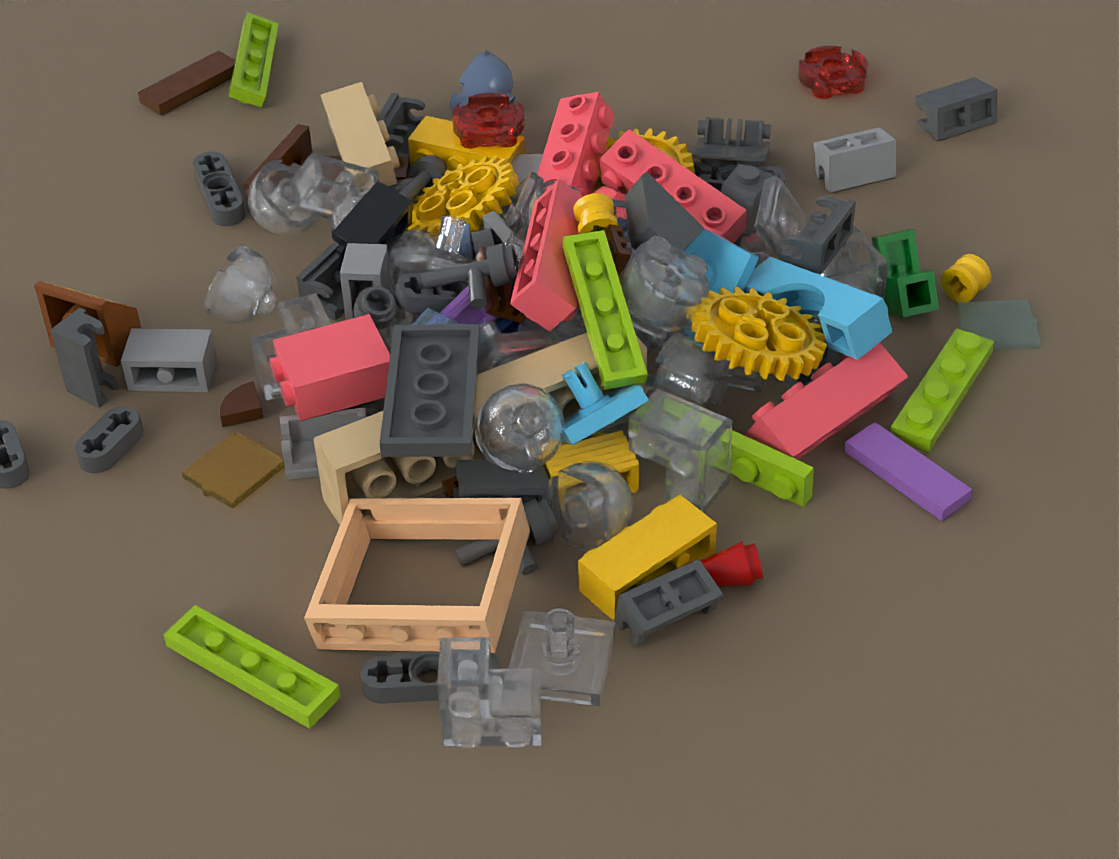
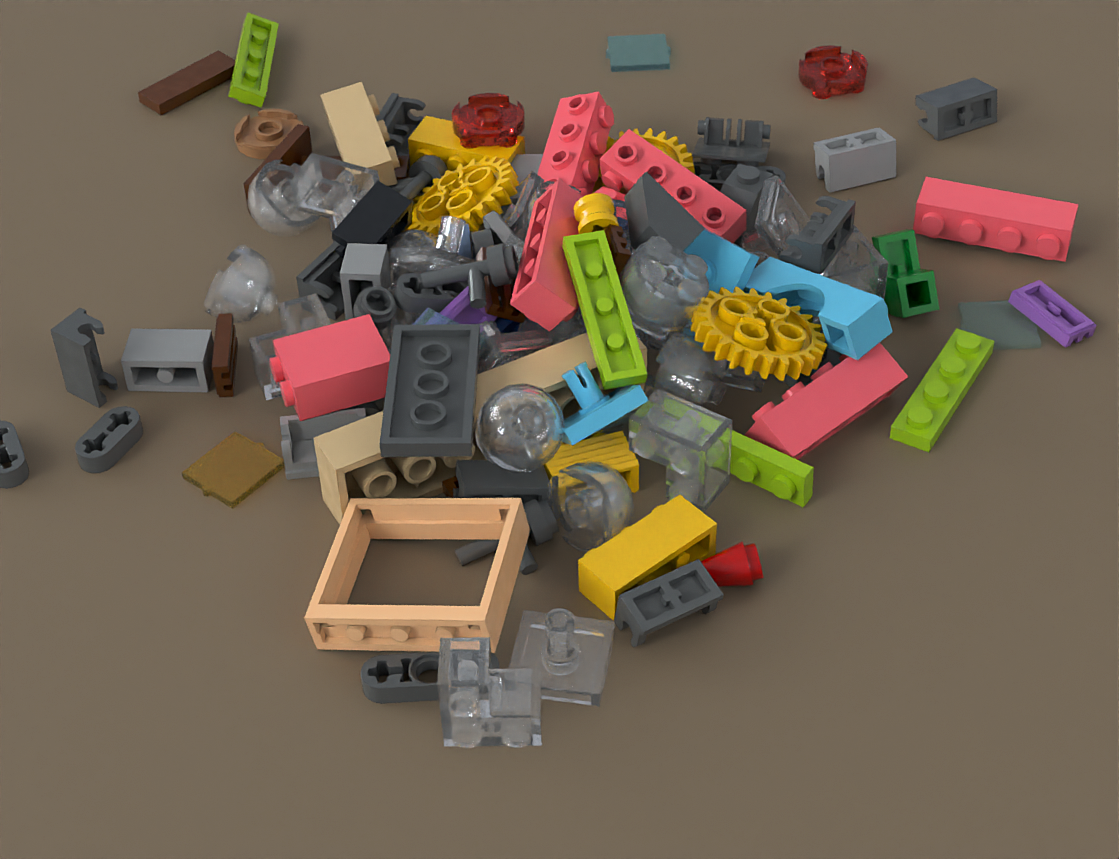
dark orange slope [34,281,142,367] -> none
lime plate [163,605,341,729] -> none
dark grey beam [193,152,245,226] -> none
reddish brown tile [220,381,263,427] -> none
sand blue cylinder [450,50,515,122] -> none
medium lavender tile [844,422,973,521] -> none
yellow wheel [940,254,991,303] -> none
none -> reddish brown tile [212,313,238,398]
none -> medium nougat tile [234,109,304,159]
none -> clear light blue piece [606,34,671,72]
none -> coral brick [913,177,1079,262]
none -> medium lavender tile [1008,280,1097,348]

